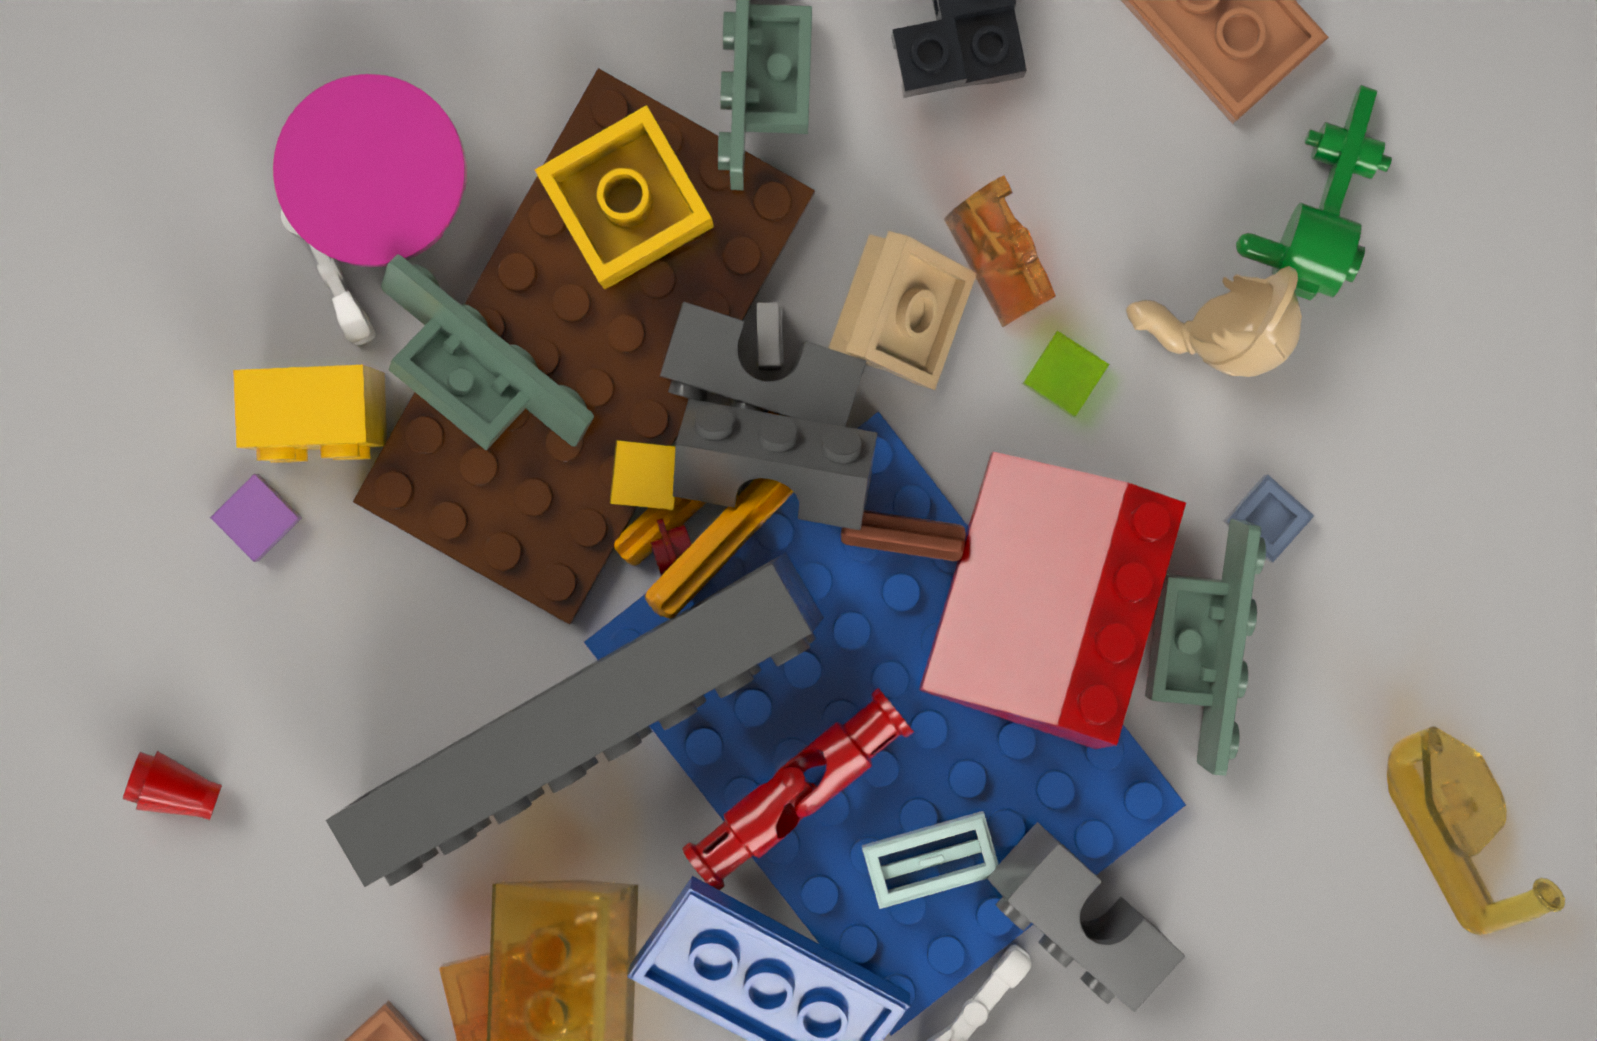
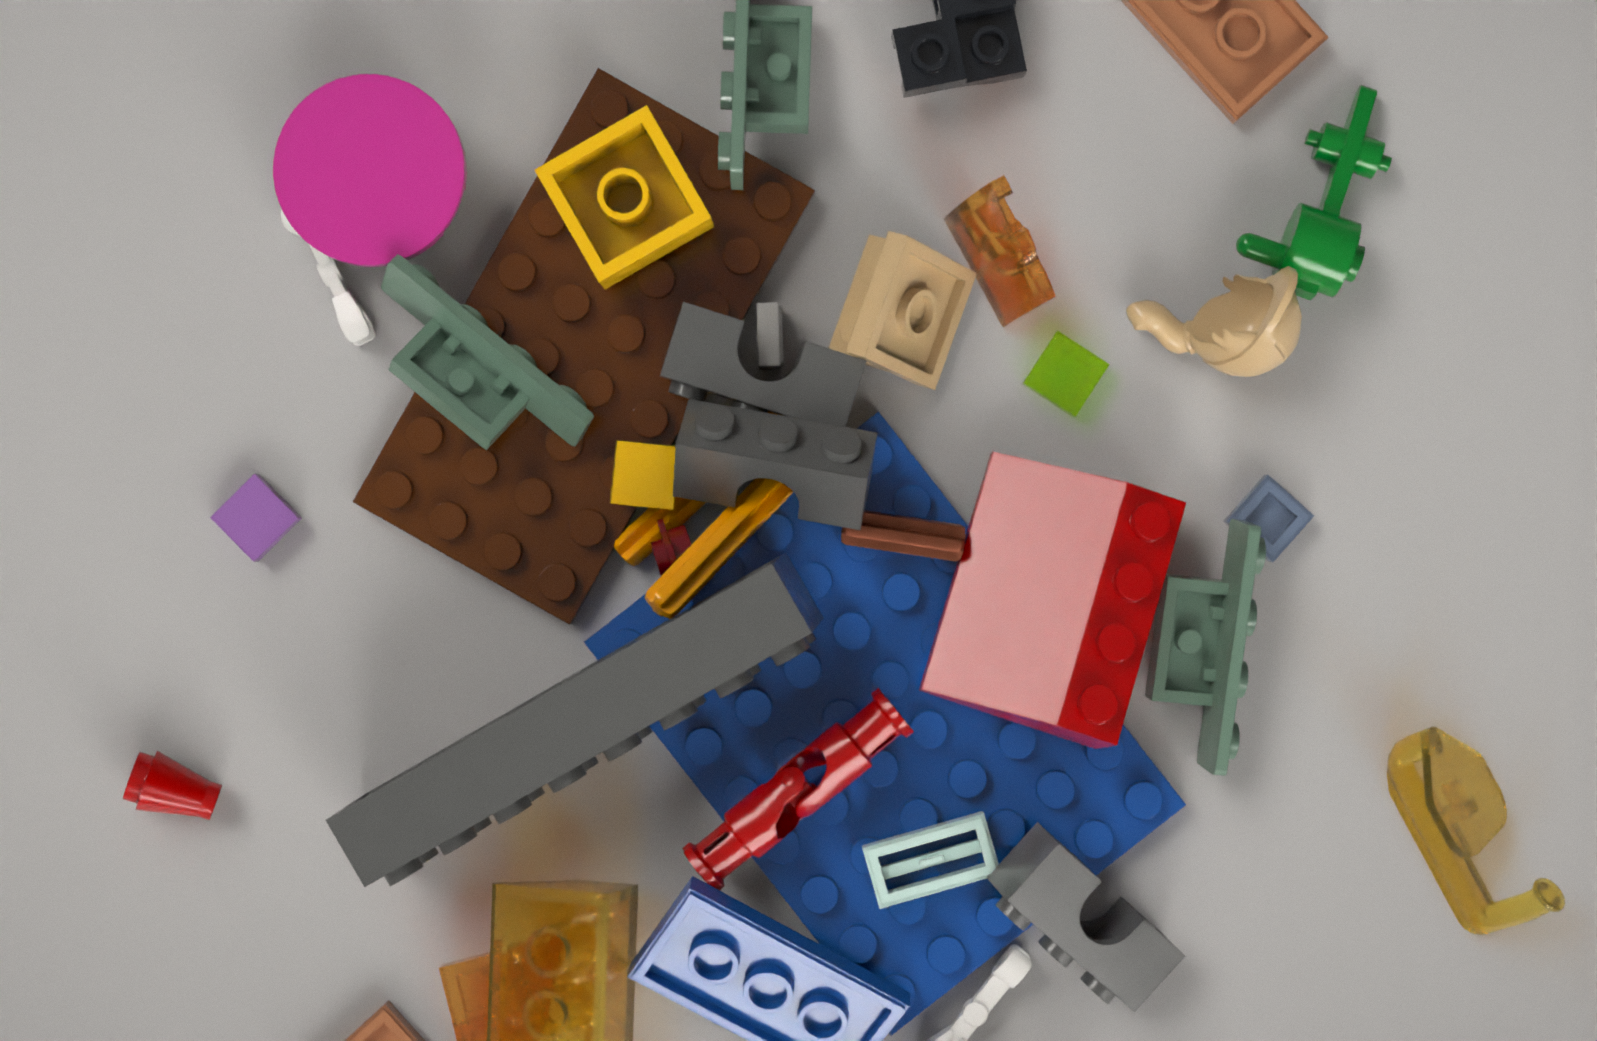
yellow brick [233,364,387,463] -> none

